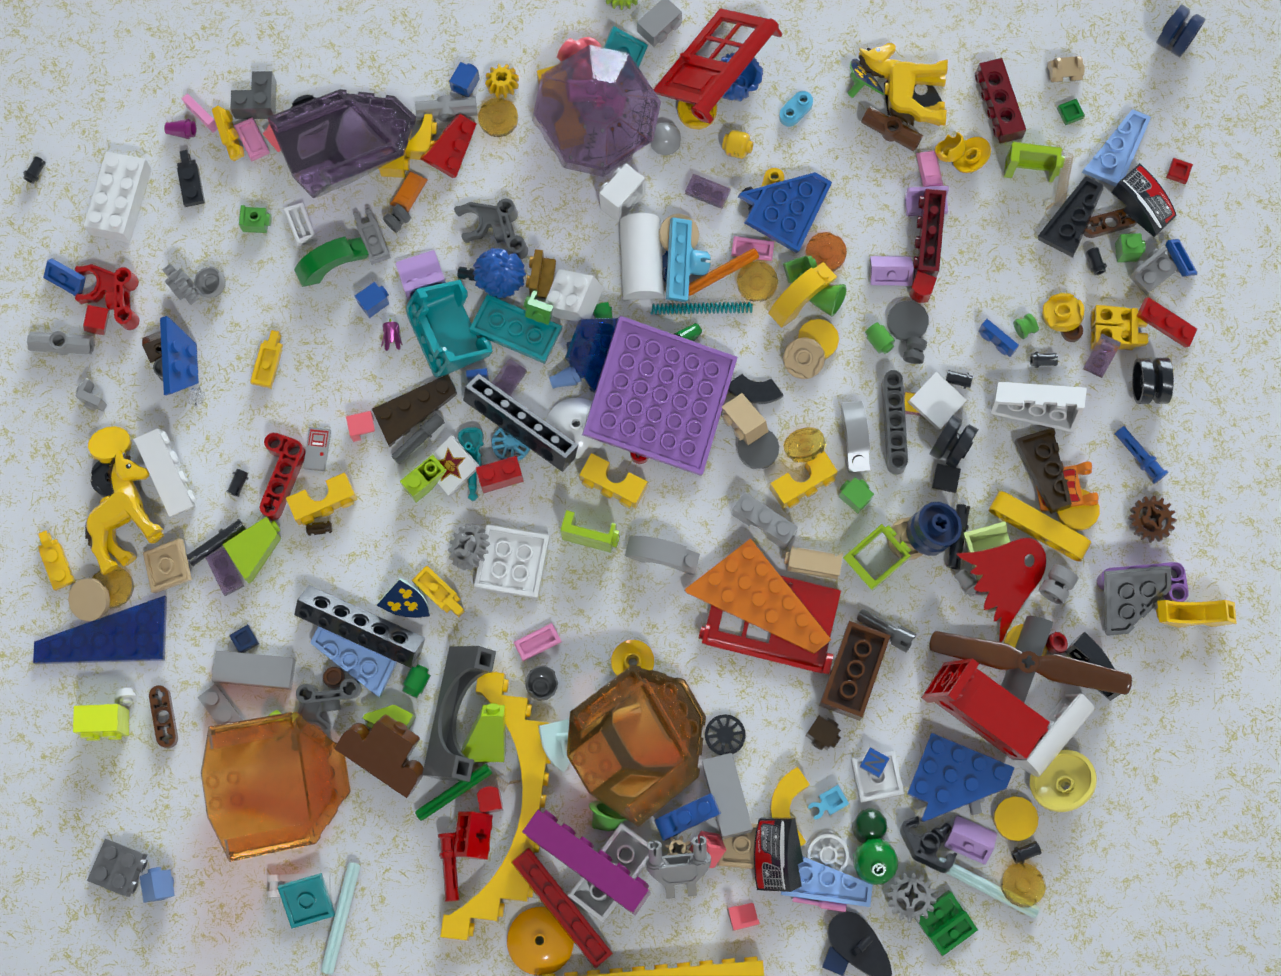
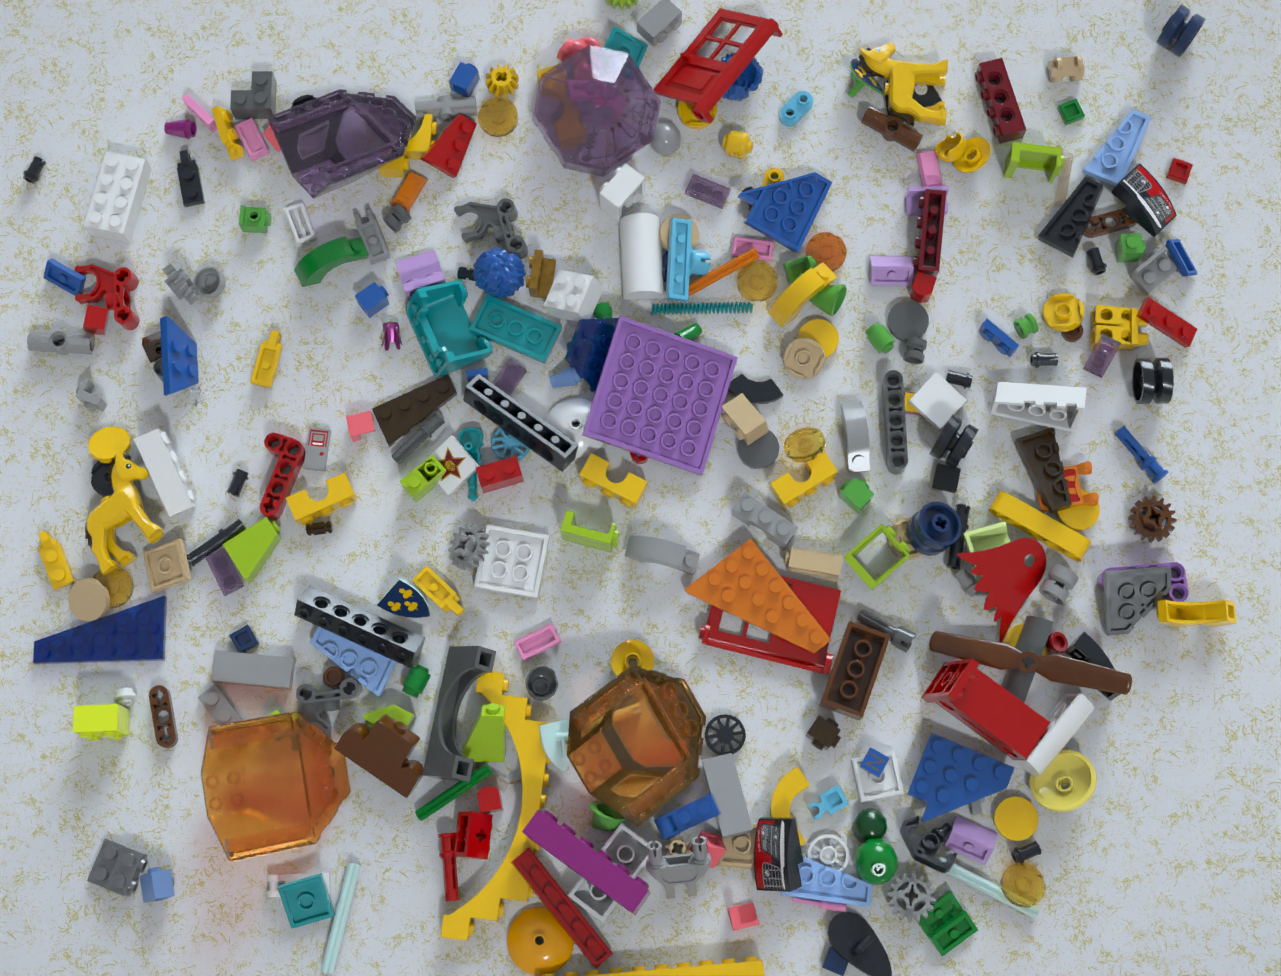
bright green bracket [523,290,553,325] -> none

